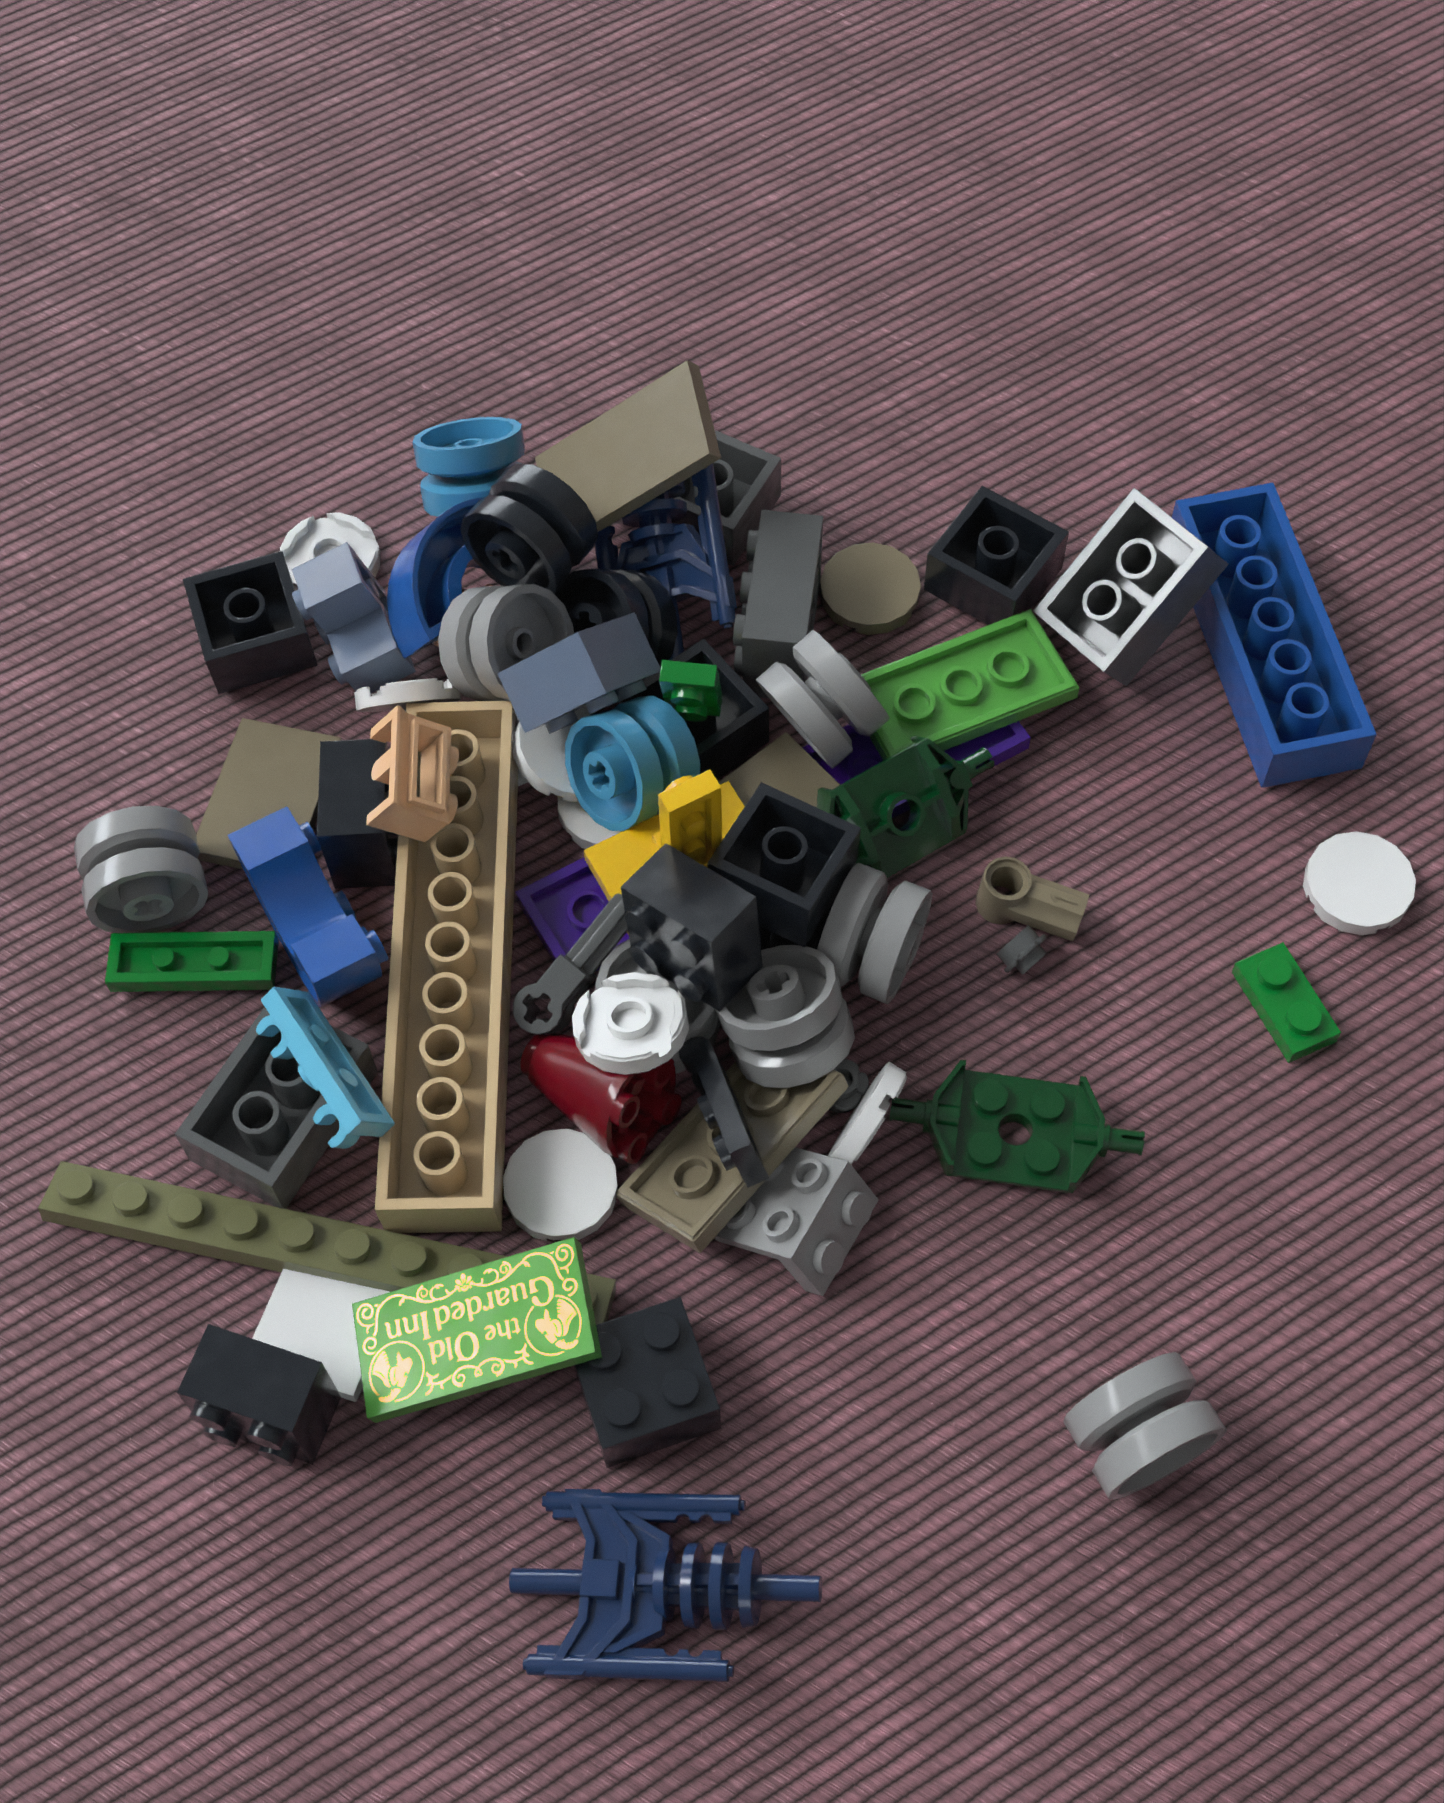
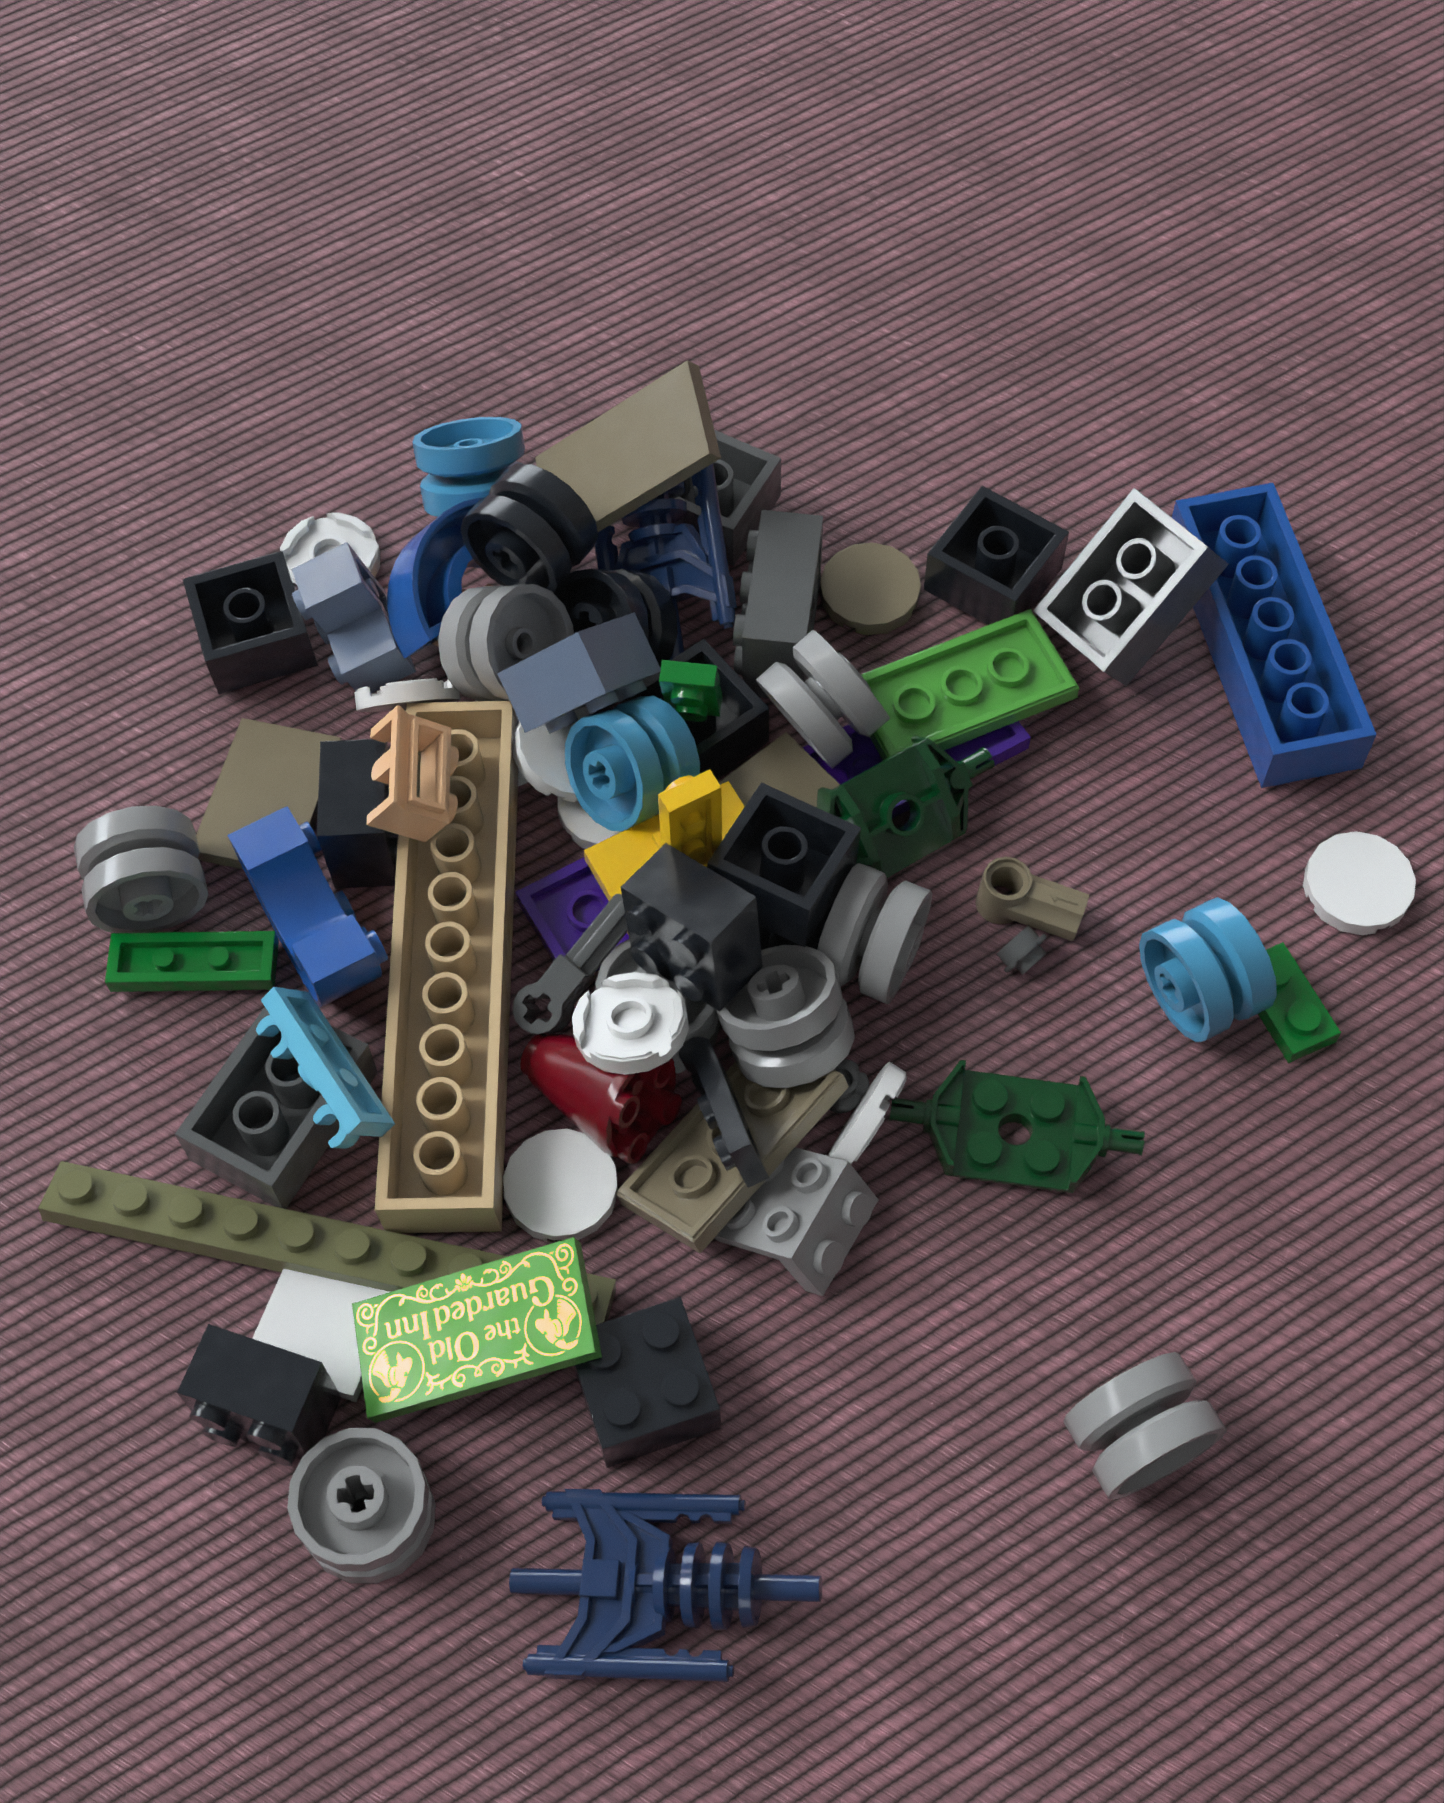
none -> light grey wheel [287,1428,436,1584]
none -> dark azure wheel [1139,897,1277,1042]

